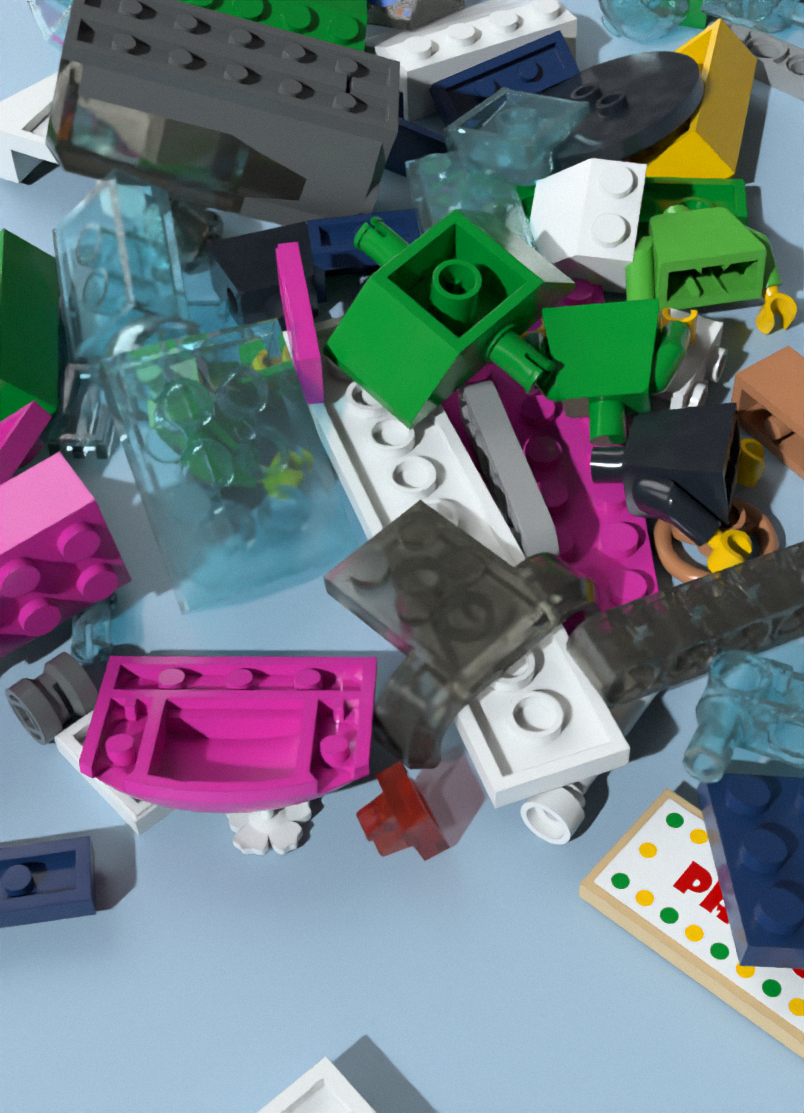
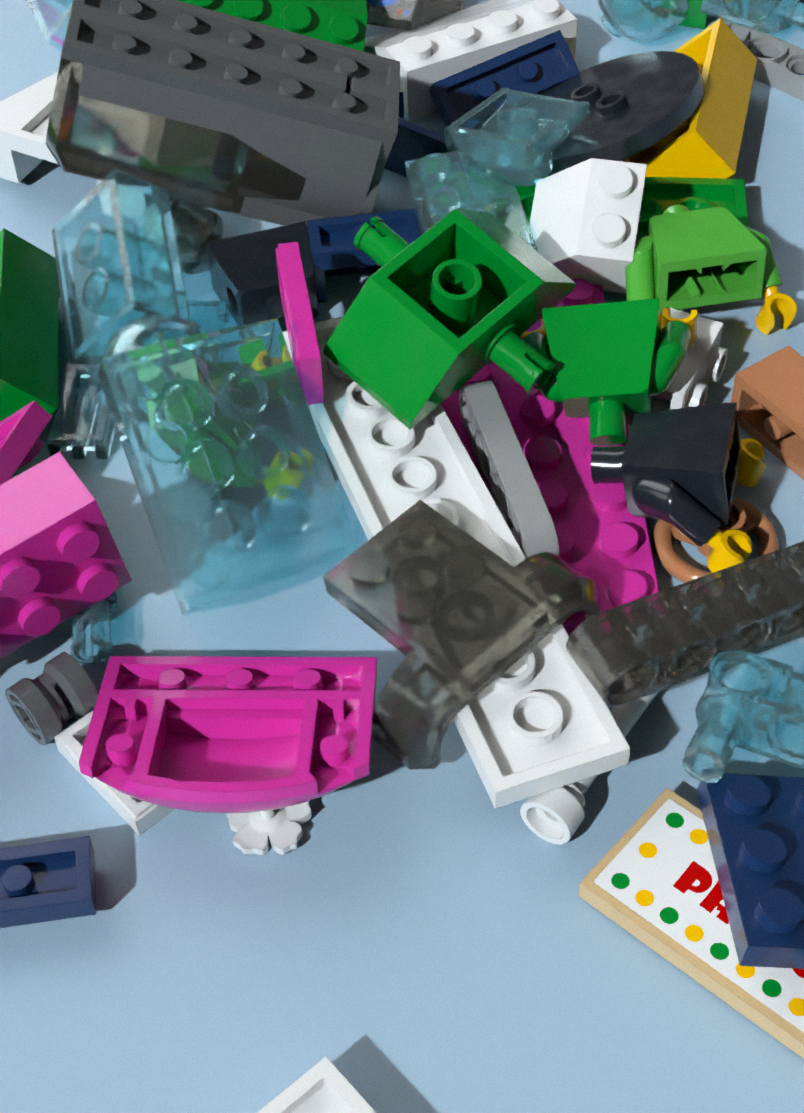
clear red tile [356,761,450,861] -> none

